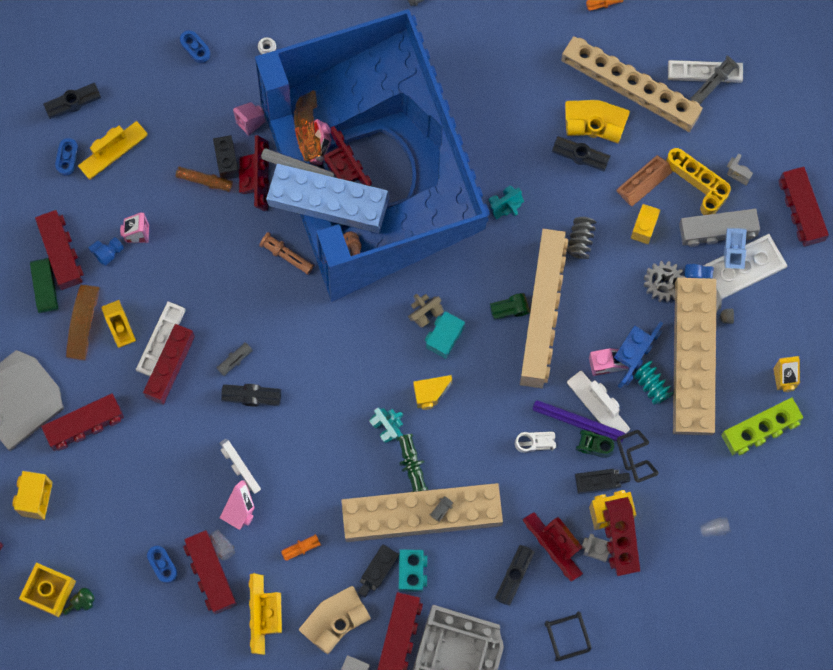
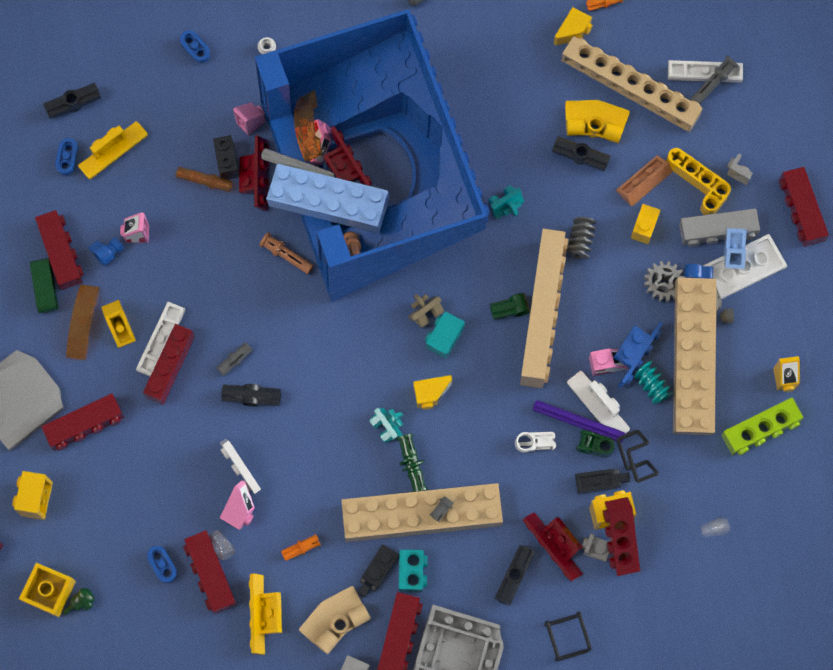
none -> yellow slope [554,7,593,46]

